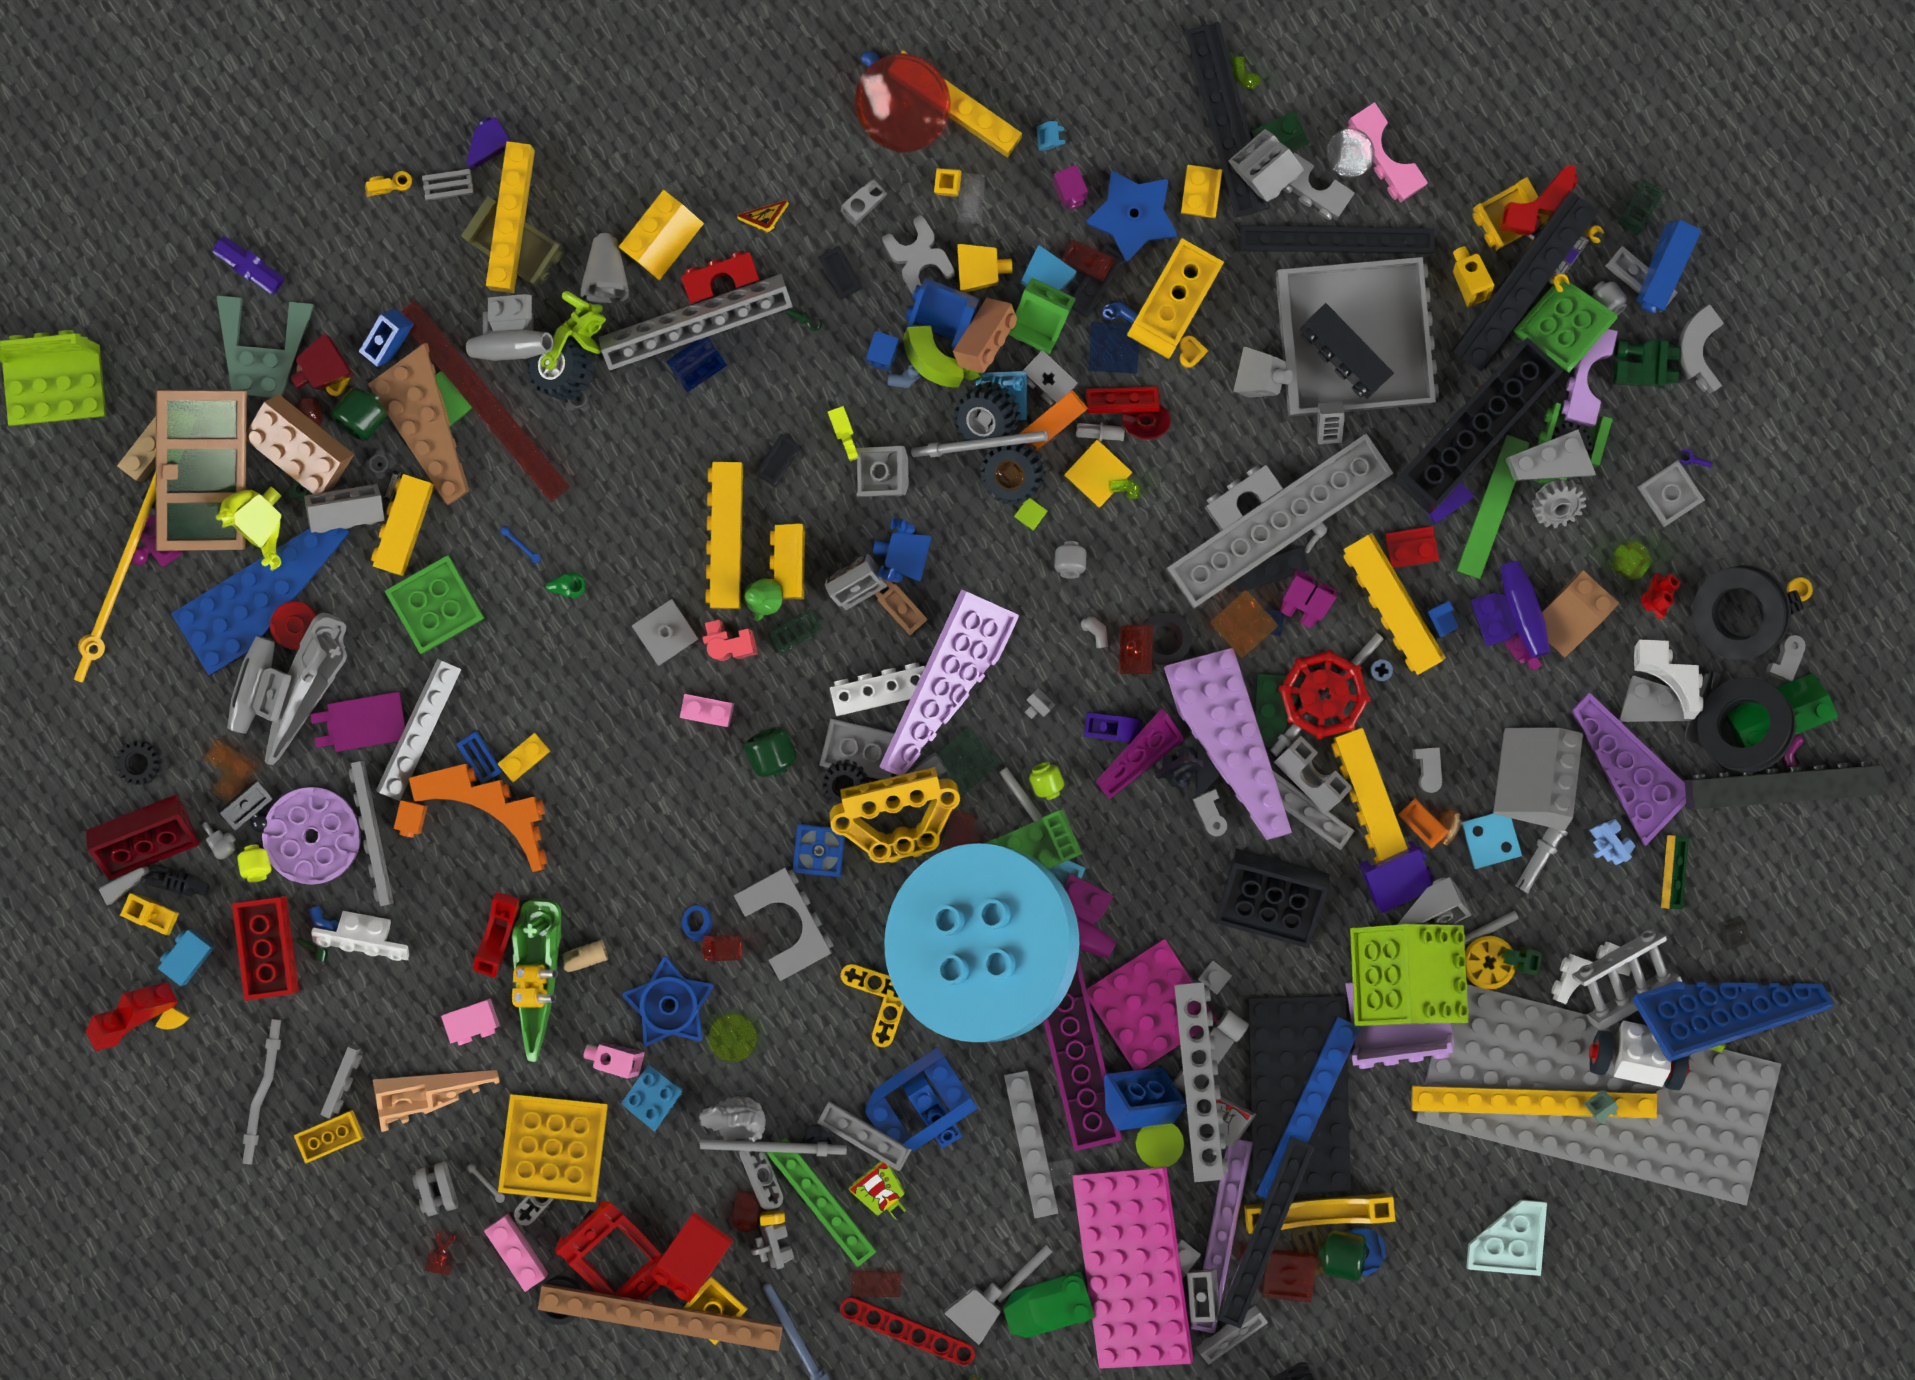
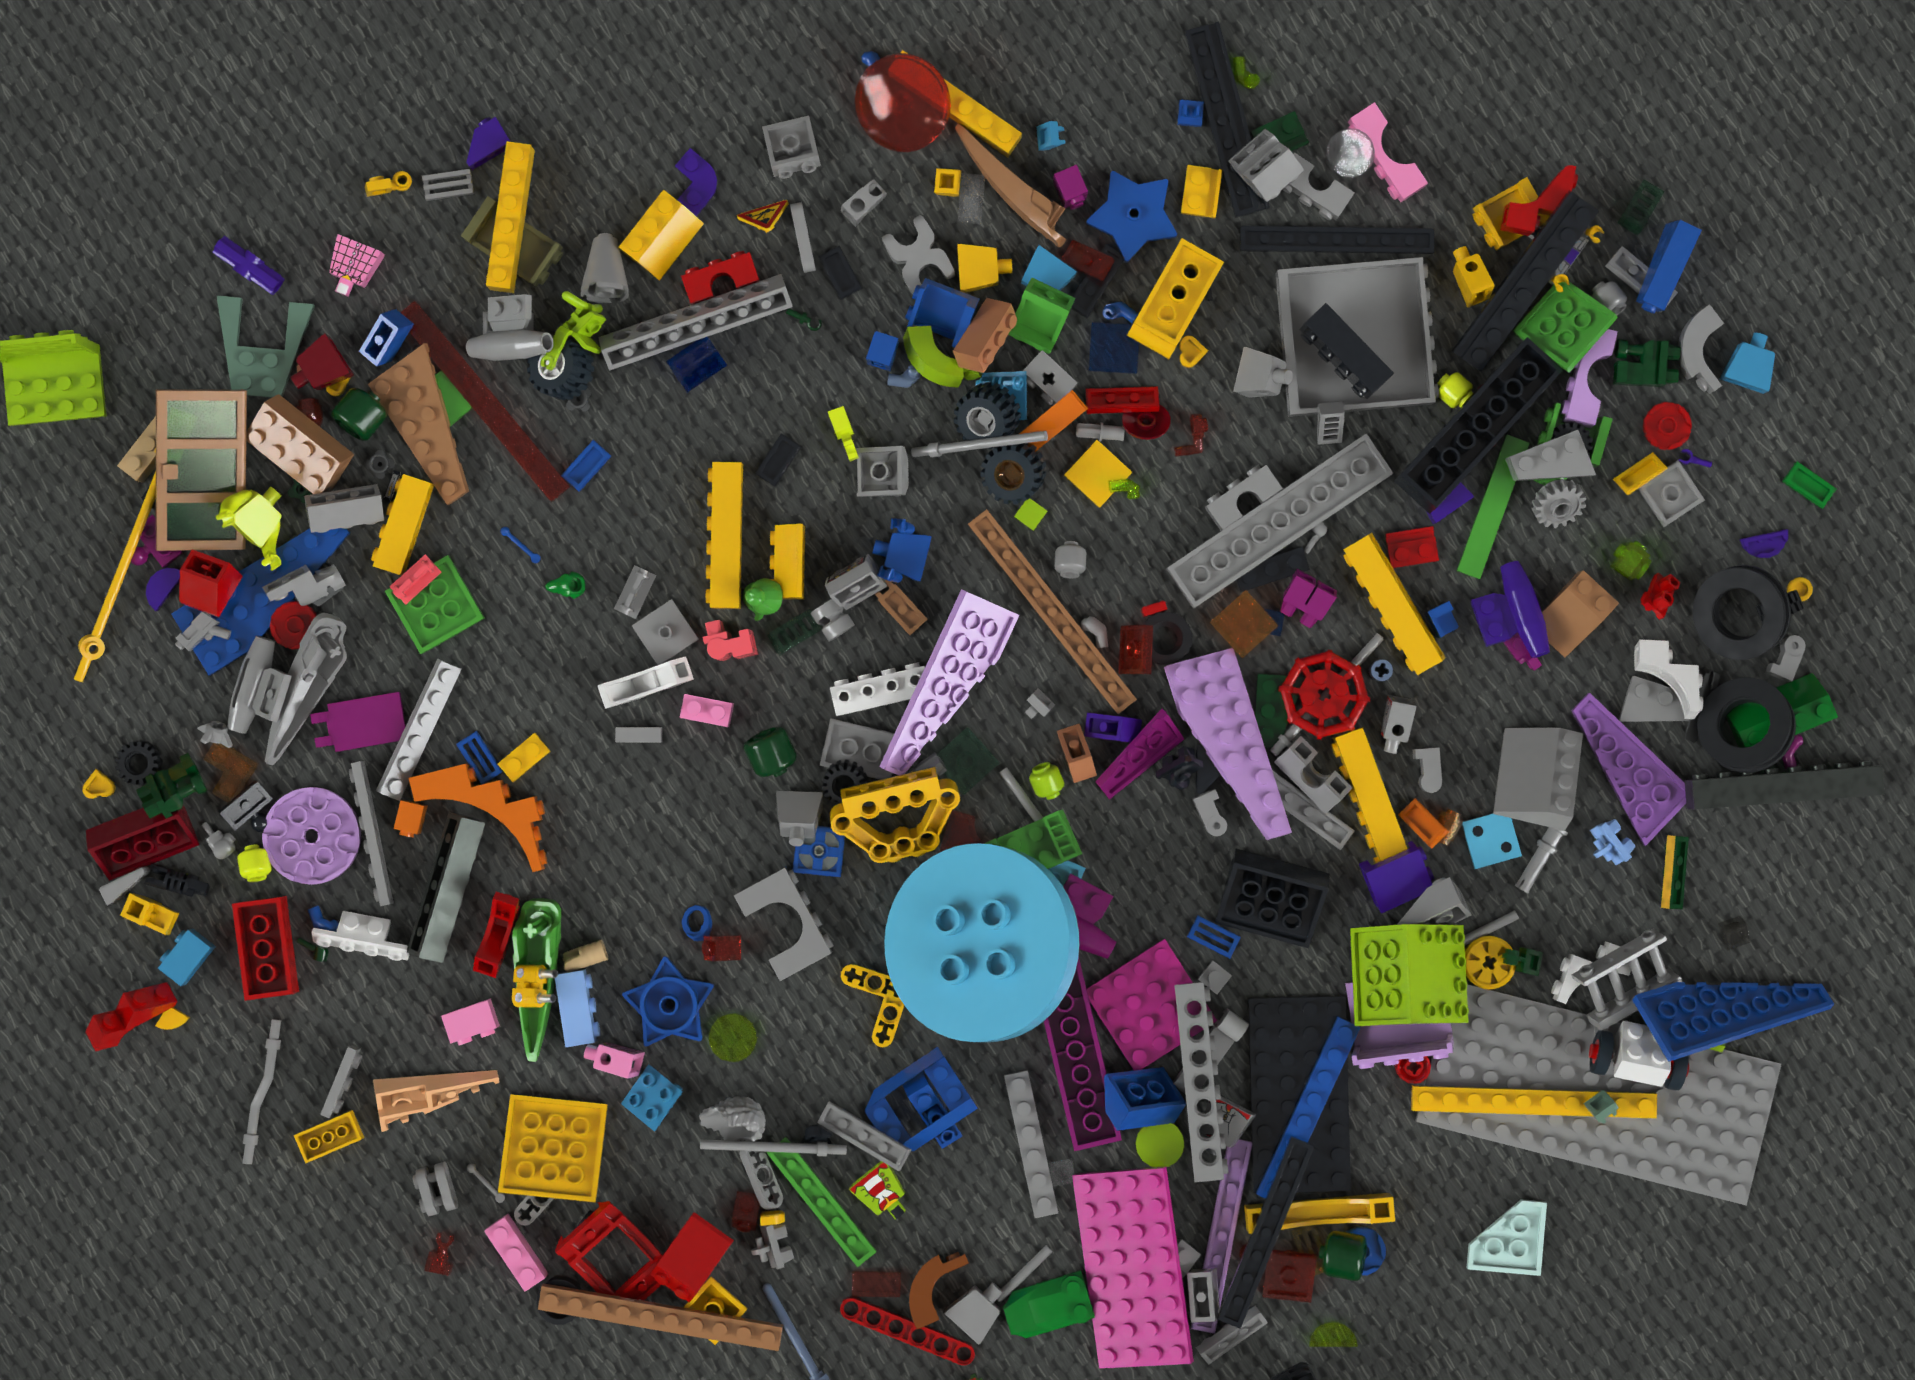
none -> yellow tile [82,769,116,799]
none -> dark green hips [136,753,208,819]
none -> dark purple tile [146,568,180,611]
none -> light grey piece [175,612,231,651]
none -> red slope [179,549,243,617]
none -> light grey piece [197,721,233,748]
none -> light grey plate [262,564,346,606]
none -> bright pink torso [330,234,385,297]
none -> coral hinge [390,554,442,605]
none -> pearl dark grey brick [407,812,485,963]
none -> light blue brick [555,969,600,1047]
none -> blue tile [561,440,612,492]
none -> white arch [598,657,694,709]
none -> light grey hinge [614,565,657,619]
none -> light grey piece [615,727,662,743]
none -> dark purple plate [675,148,717,216]
none -> light grey plate [762,116,821,179]
none -> light grey torso [776,791,823,846]
none -> light grey beam [790,202,816,273]
none -> light grey wheel [811,599,855,642]
none -> dark orange arch [909,1252,969,1329]
none -> medium nougat piece [955,124,1067,247]
none -> medium nougat plate [968,509,1137,715]
none -> nougat slope [1057,724,1097,783]
none -> red tile [1141,600,1167,617]
none -> clear red plate [1174,413,1208,457]
none -> blue tile [1177,100,1204,127]
none -> blue tile [1187,915,1241,959]
none -> clear neon green tile [1309,1321,1358,1347]
none -> light grey torso [1381,695,1417,754]
none -> red wheel [1395,1056,1431,1084]
none -> neon yellow head [1437,372,1474,408]
none -> yellow tile [1613,452,1667,495]
none -> red tile [1643,402,1692,450]
none -> dark azure torso [1720,333,1775,394]
none -> dark purple tile [1739,529,1788,558]
none -> green tile [1782,461,1837,509]

